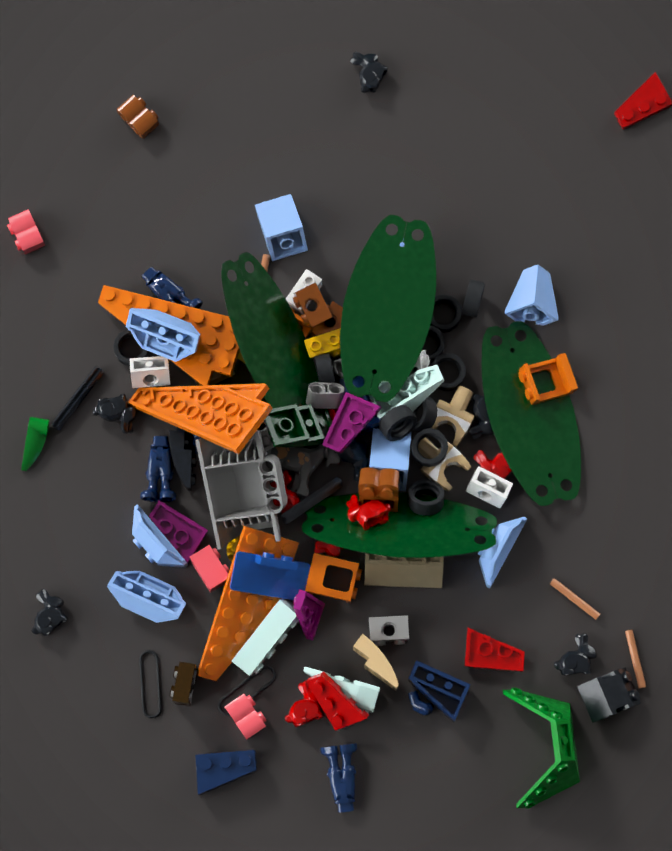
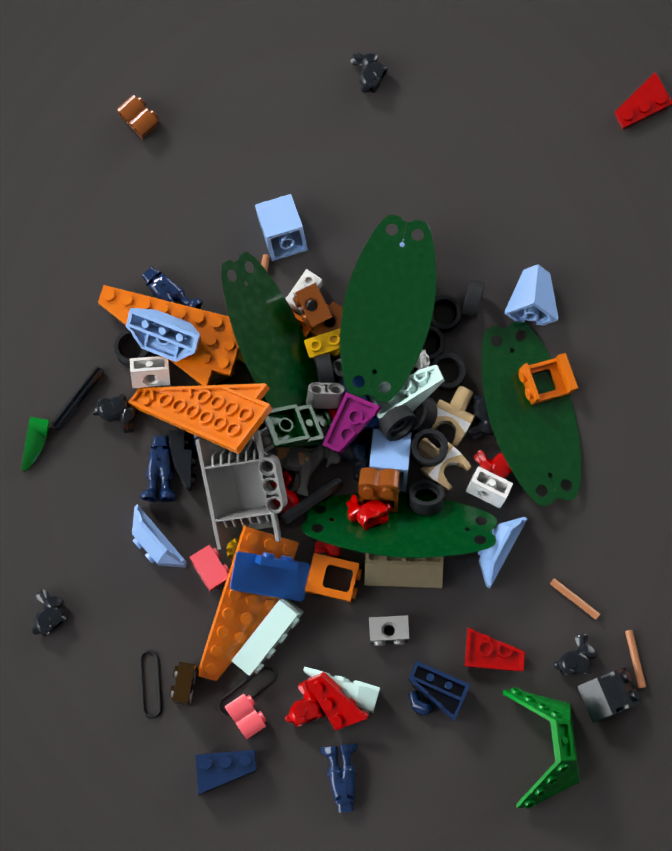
coral brick [7,209,45,255] -> none
light blue wedge [107,571,186,623] -> none
magenta wing [149,500,208,563] -> none
magenta wing [293,589,325,641] -> none
tan slope [353,634,399,691] -> none

